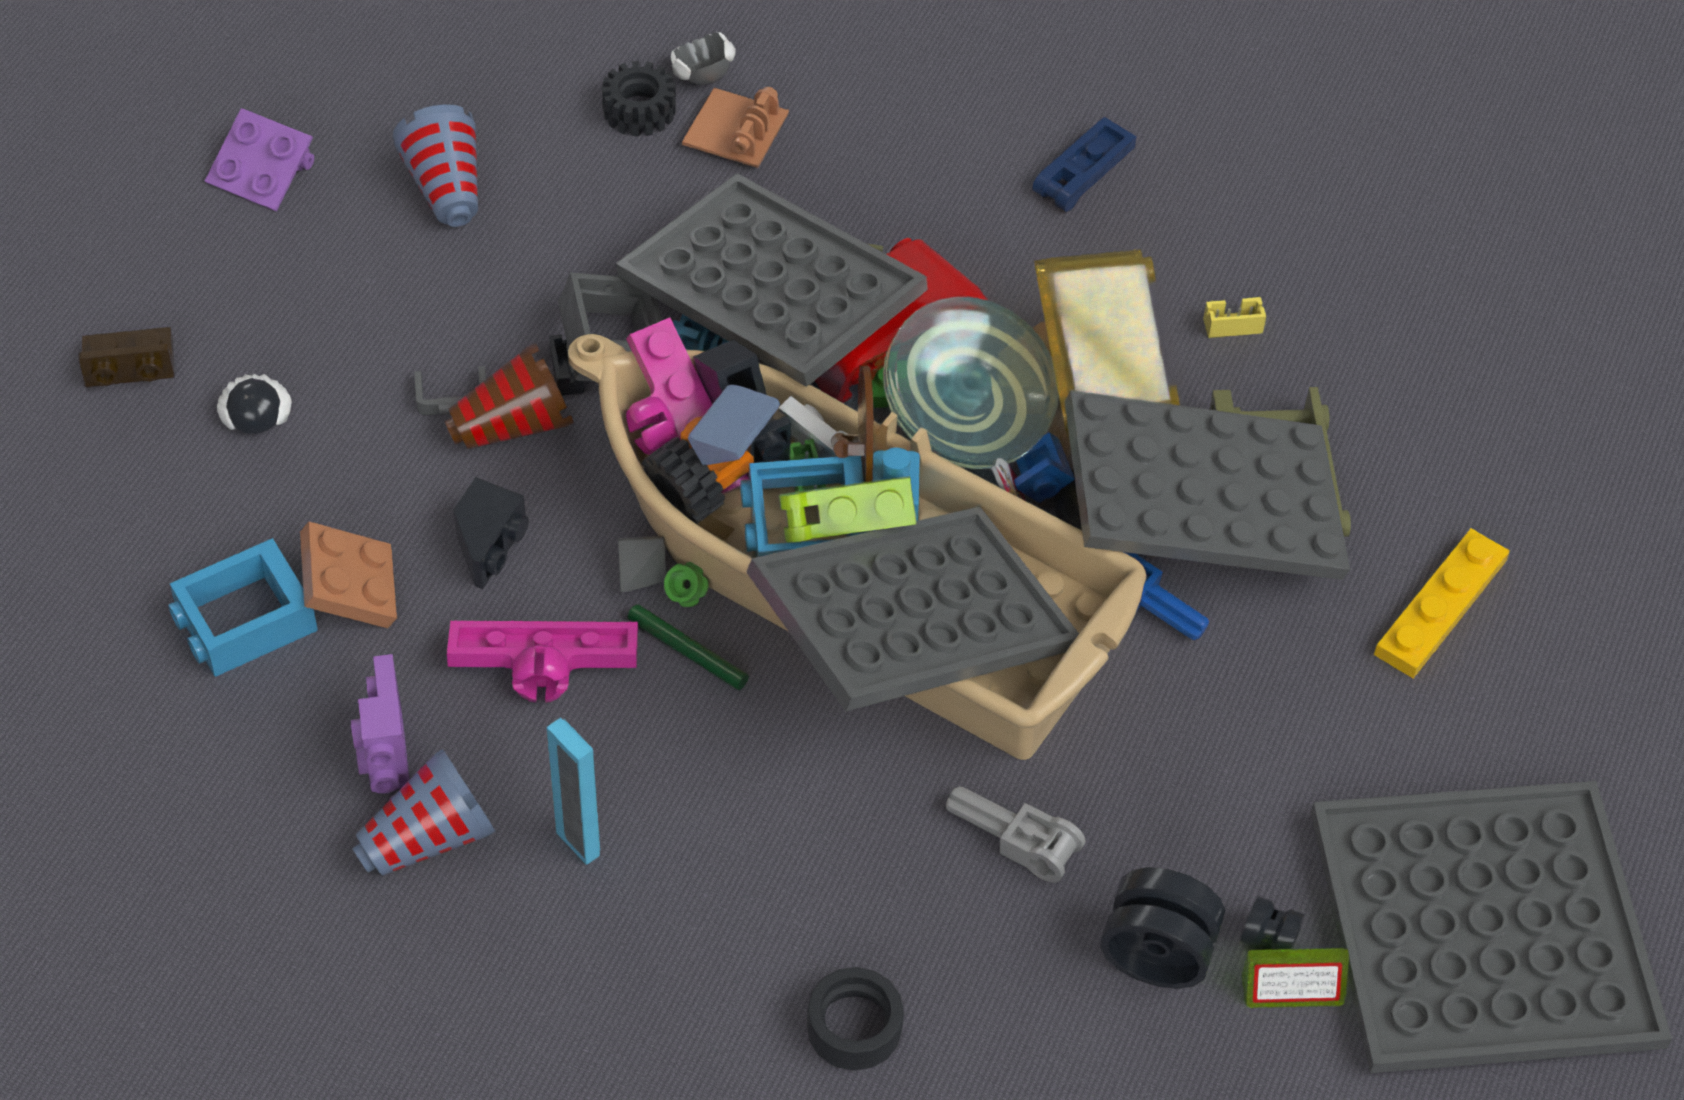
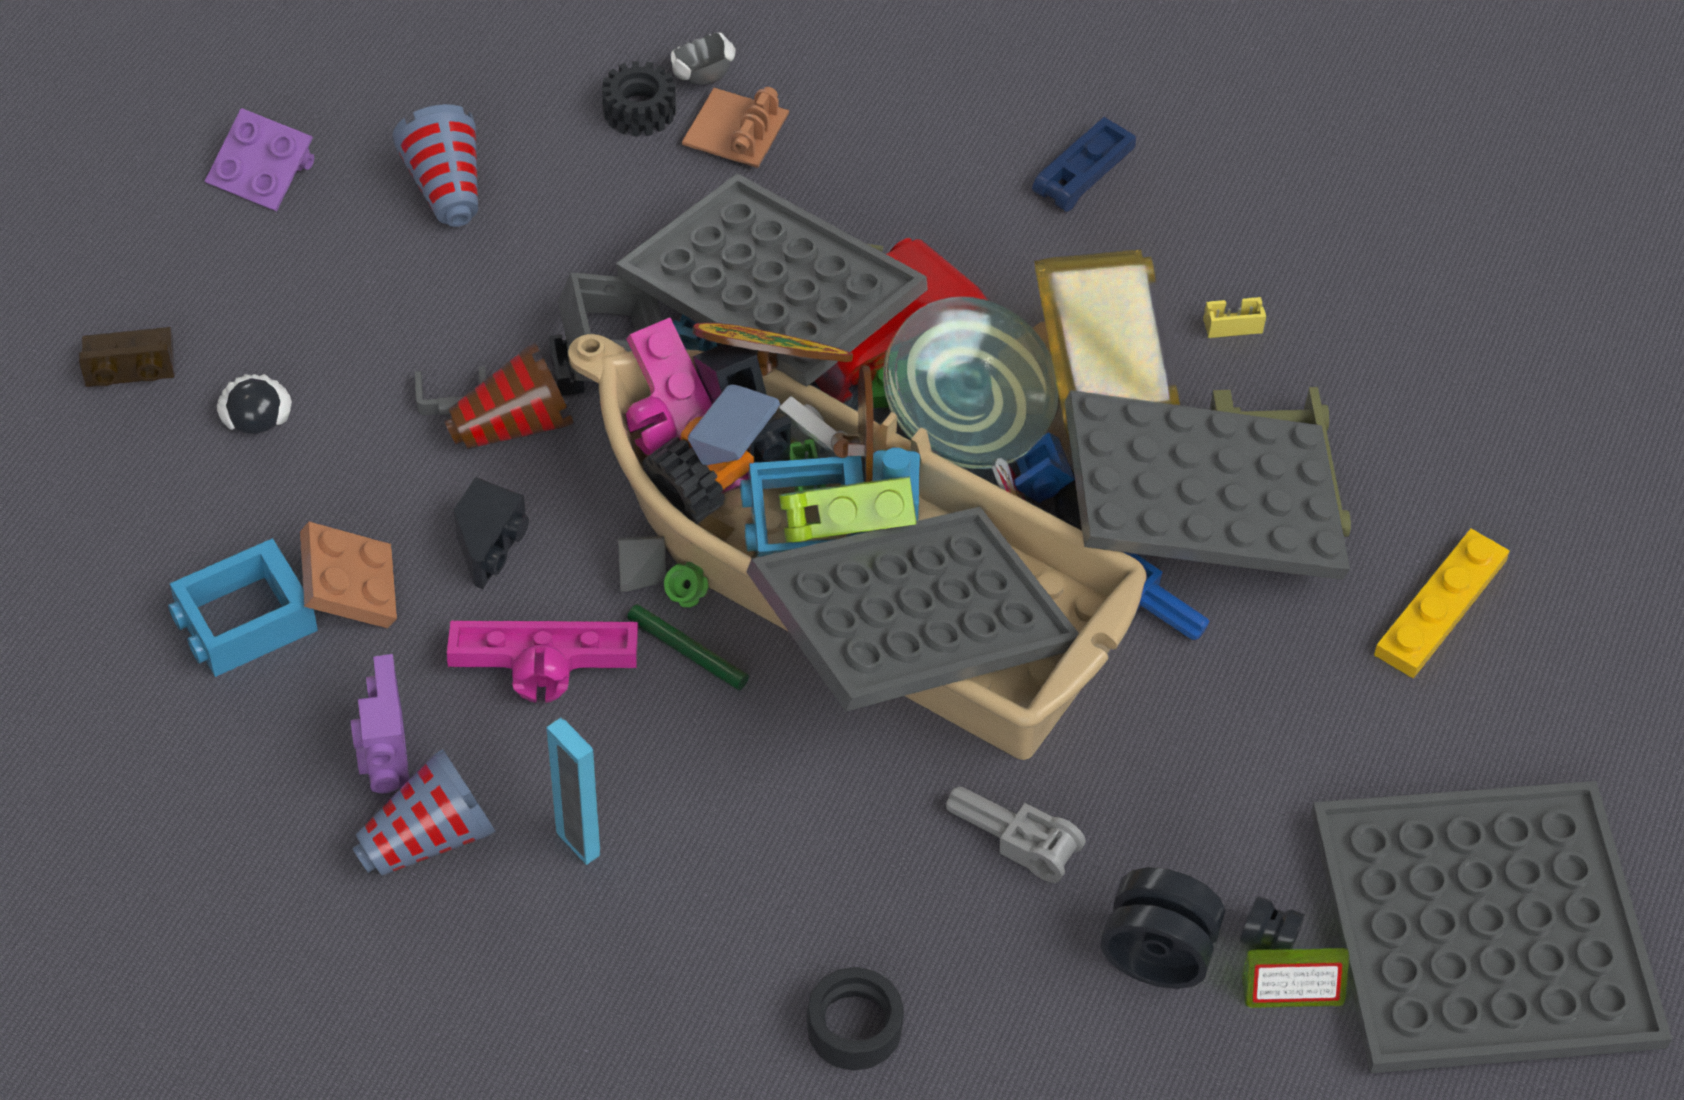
none -> shield [693,323,853,376]

